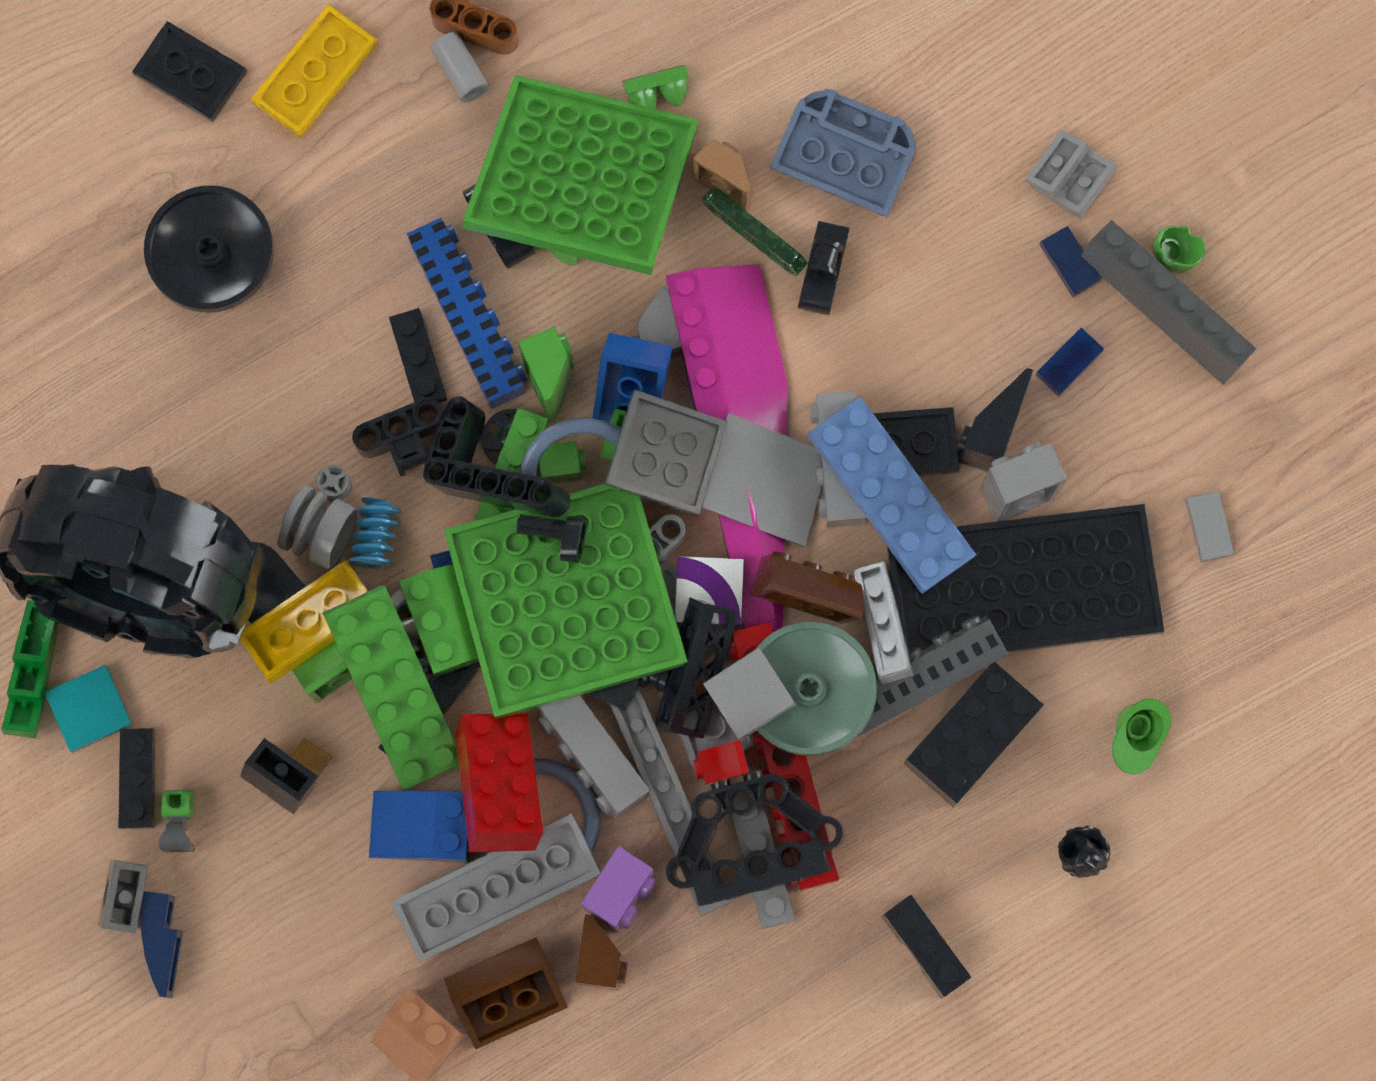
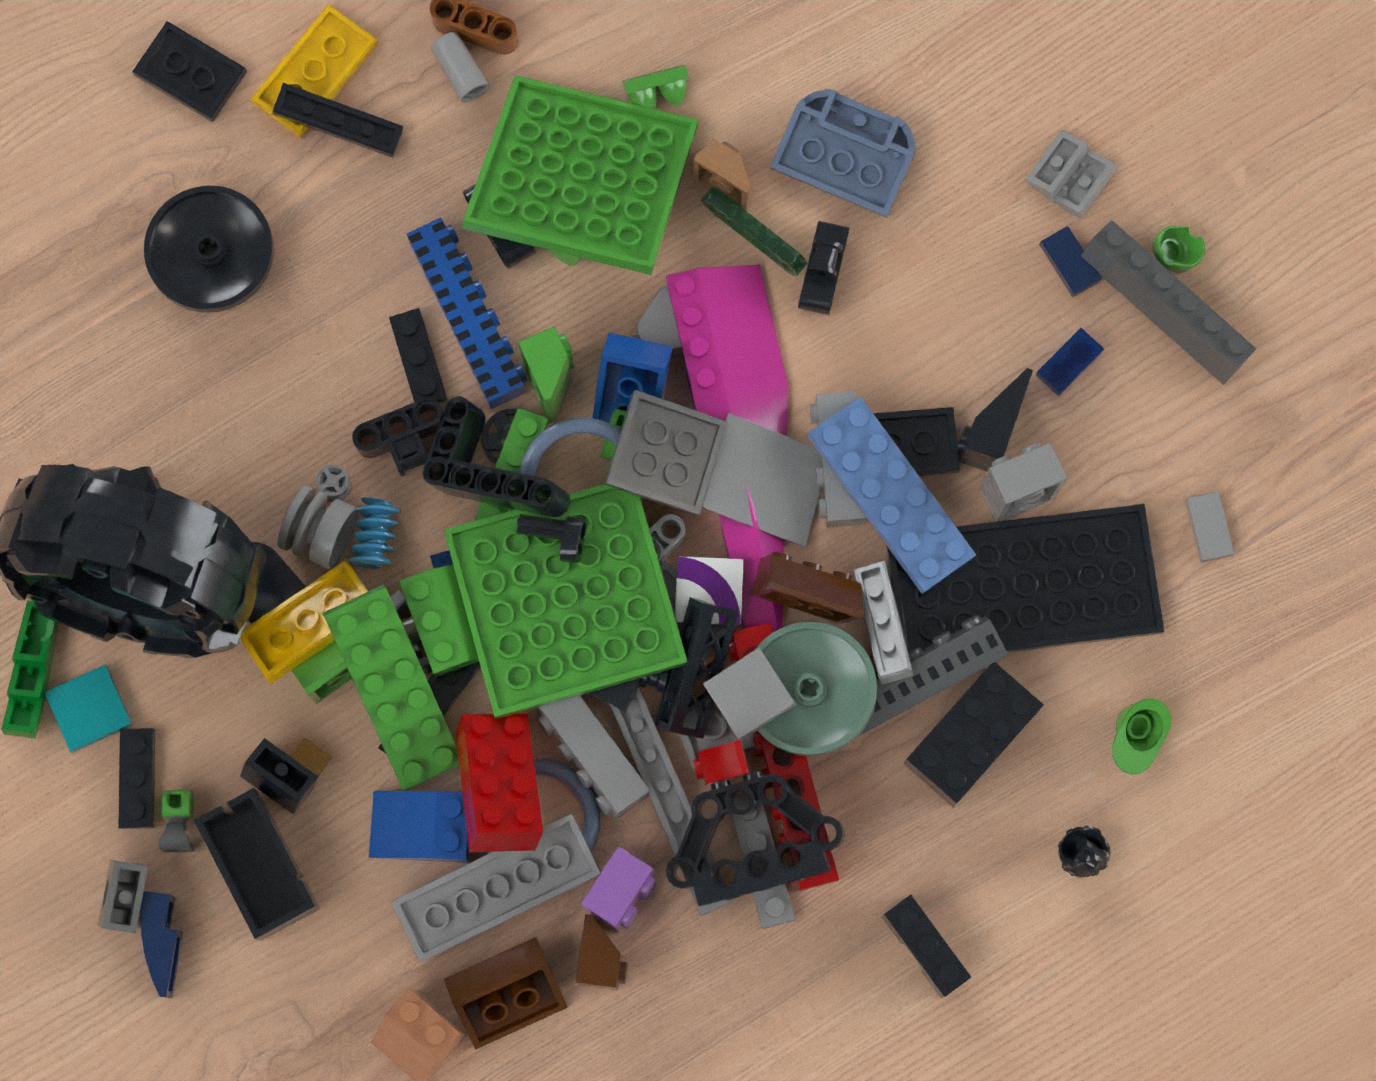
bright green brick [539,441,587,483] -> none
none -> black piece [194,788,320,941]
none -> black tile [272,83,404,158]

